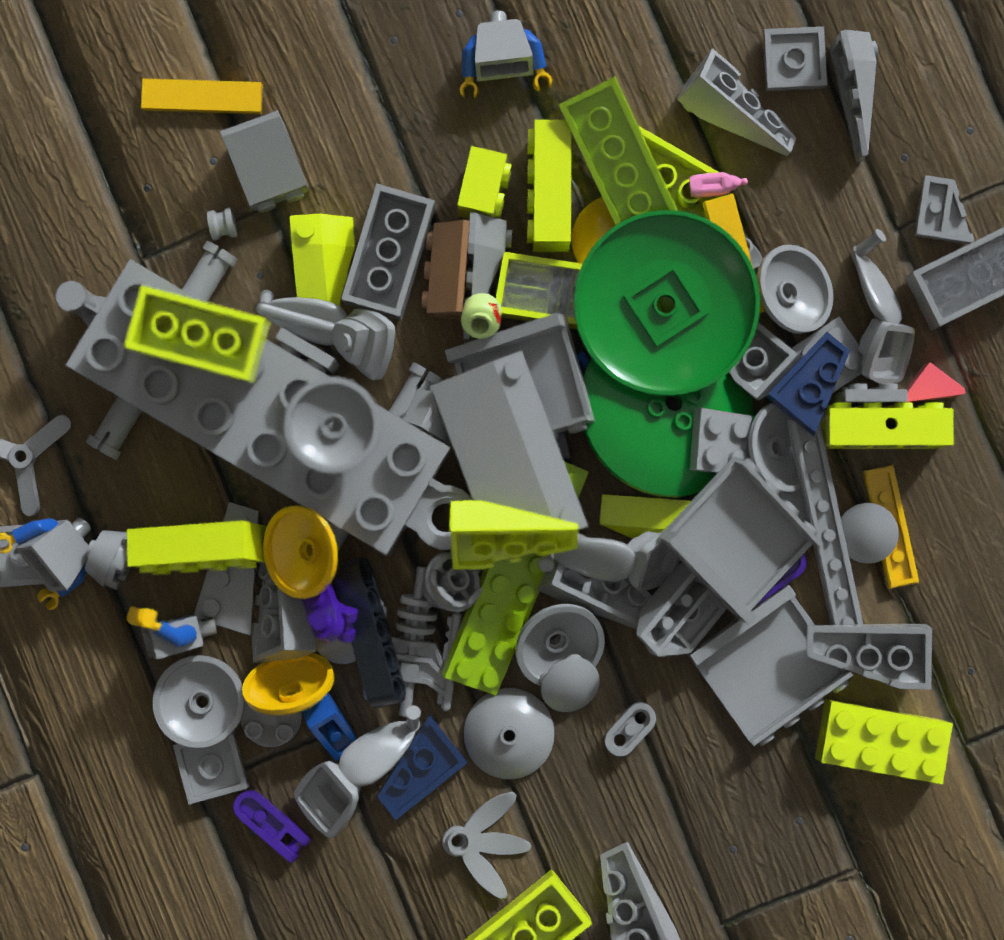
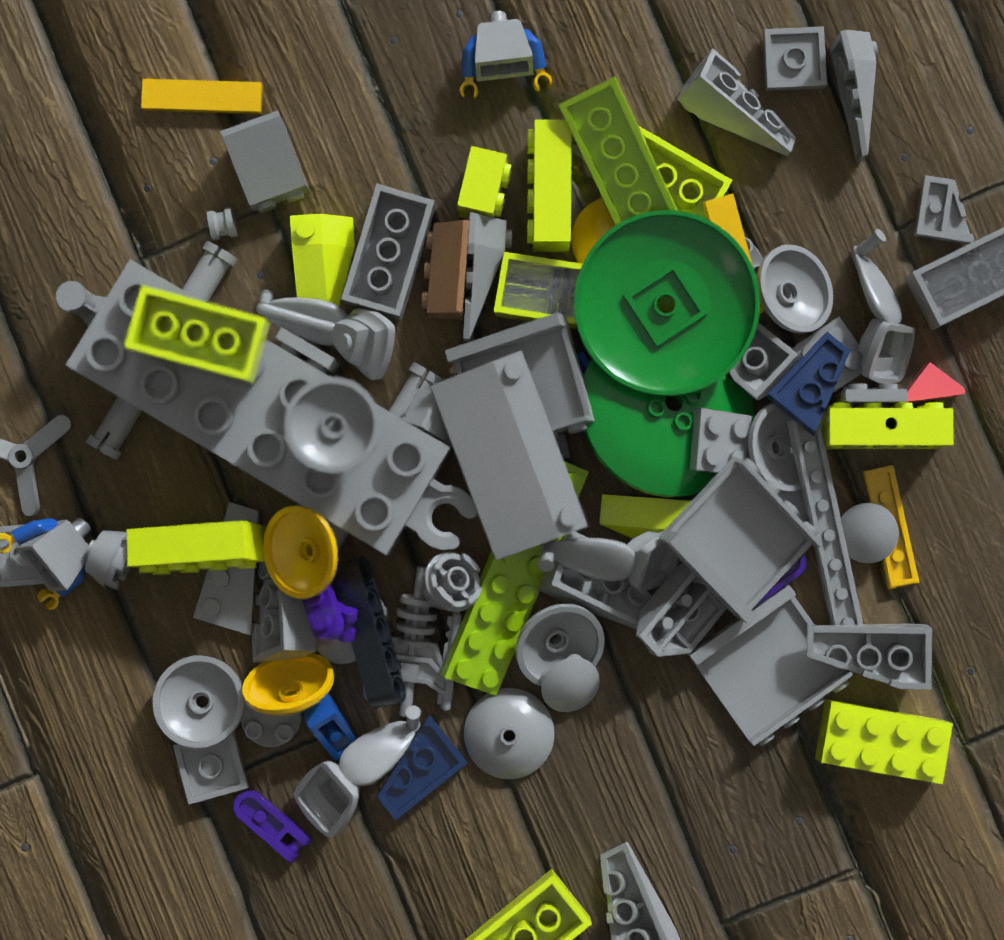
torso [127,606,217,659] -> none
light grey plant [442,792,532,900] -> none
neon yellow wedge [450,500,578,570] -> none
yellowish green head [461,293,502,339] -> none
light grey plate [604,702,656,756] -> none
bright pink piece [689,172,748,198] -> none

